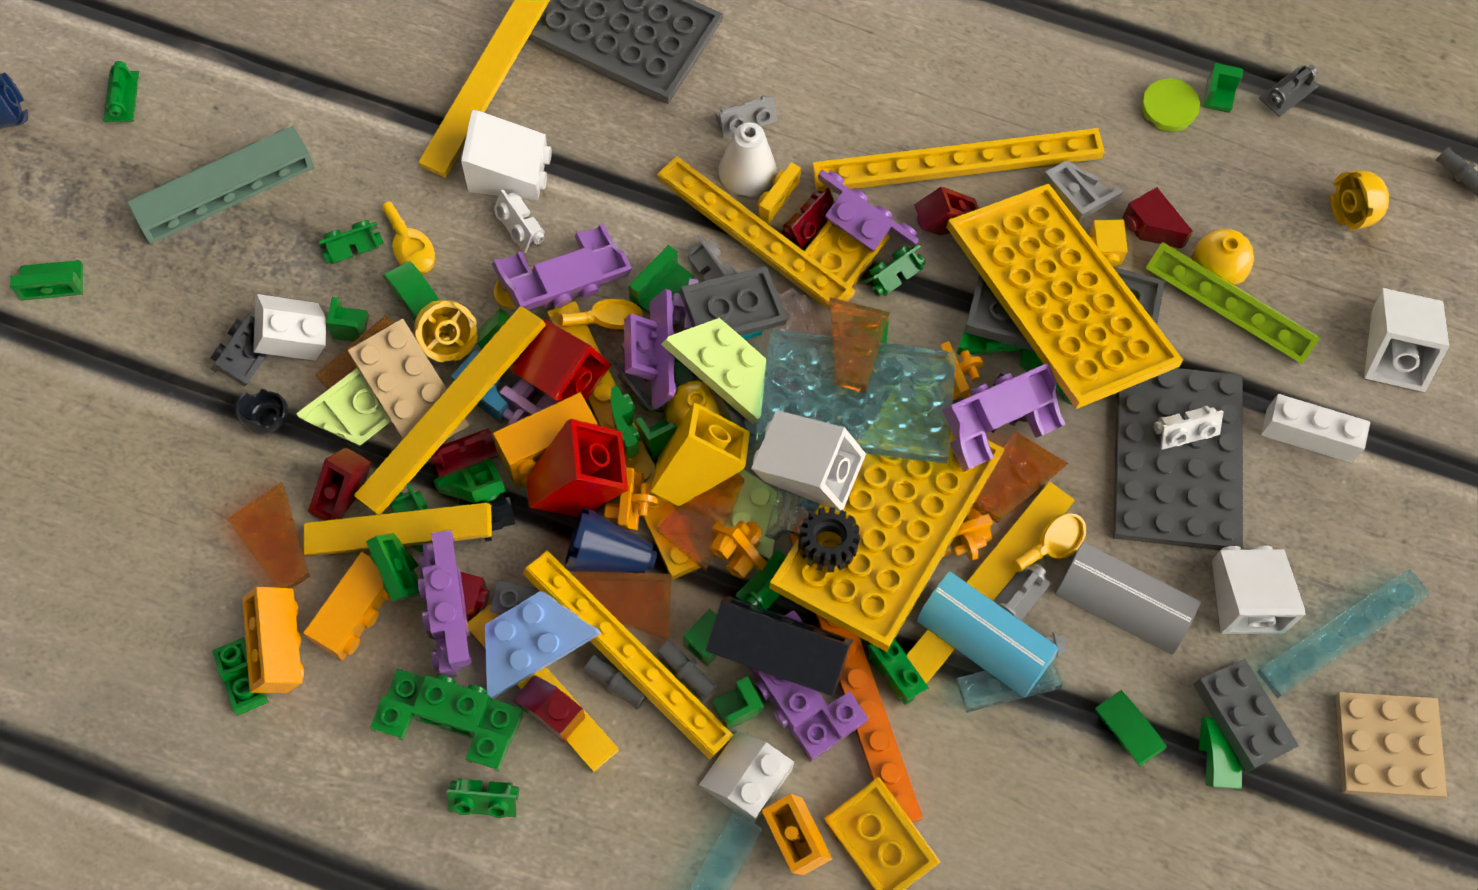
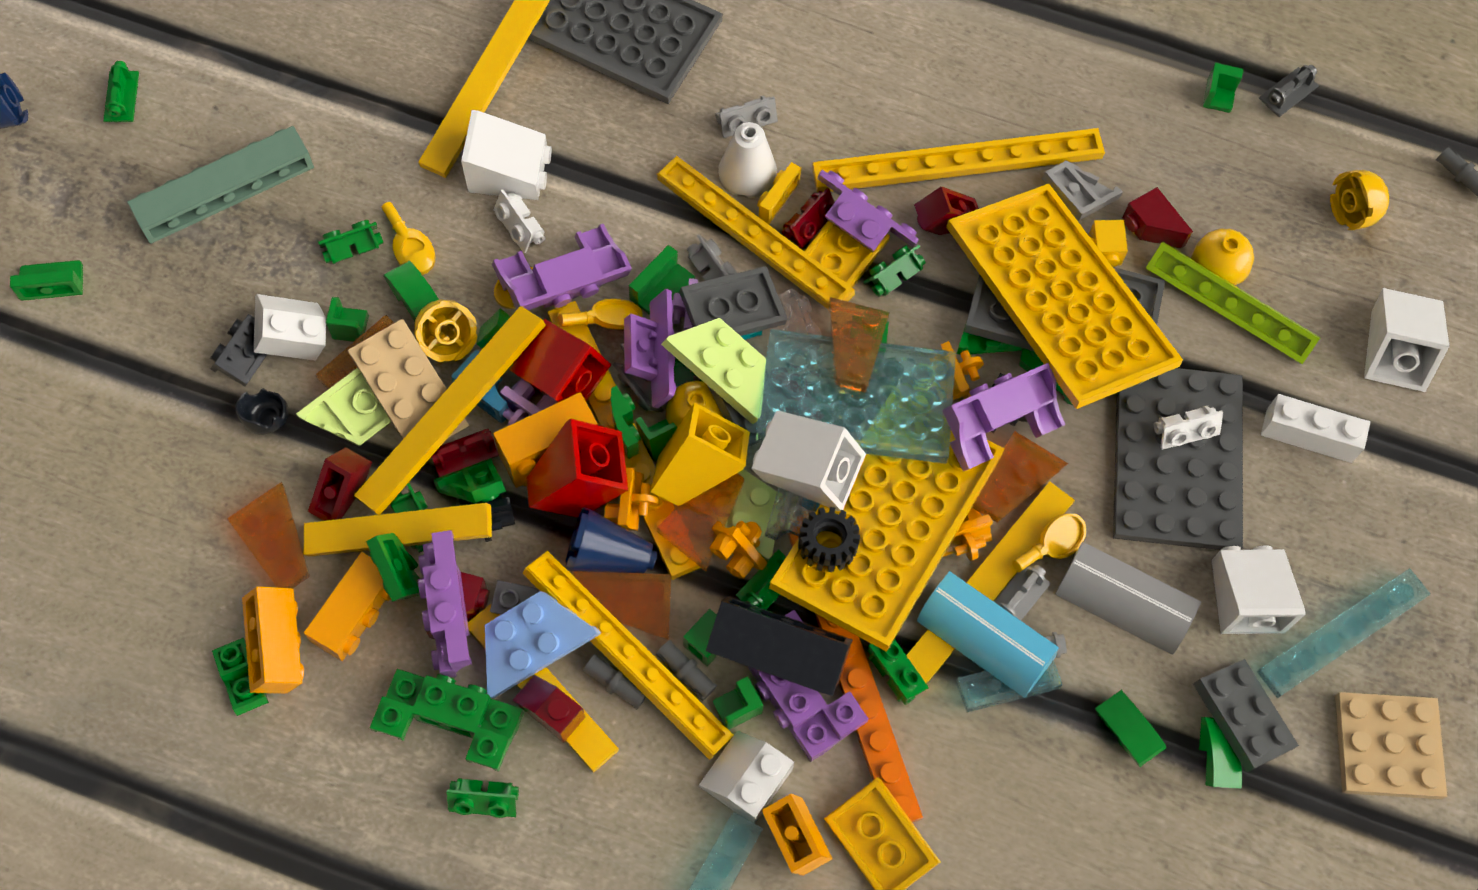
lime tile [1141,78,1200,132] -> none

